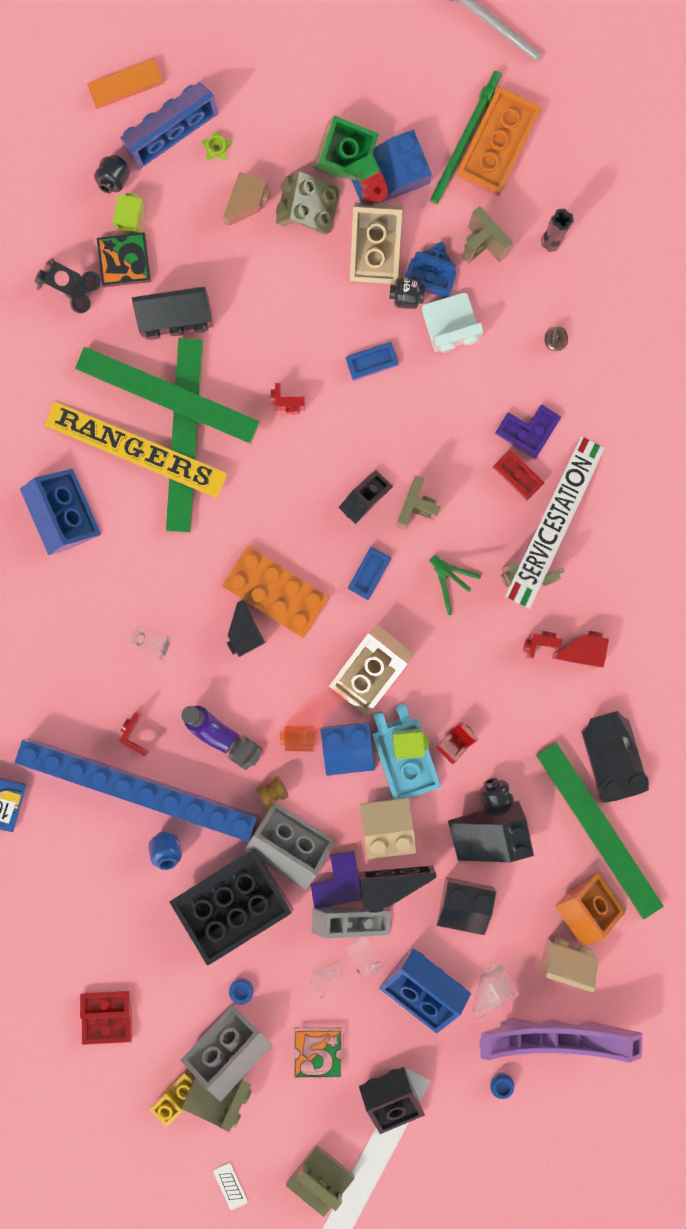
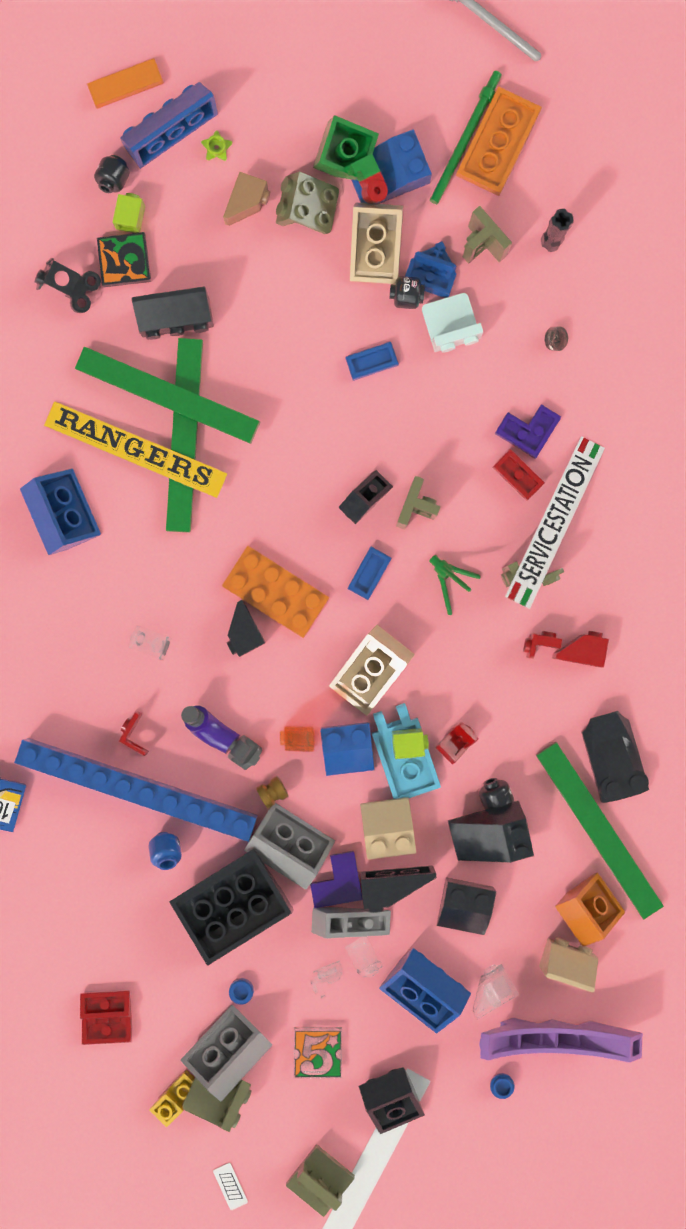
red bracket [270,383,305,415] -> none

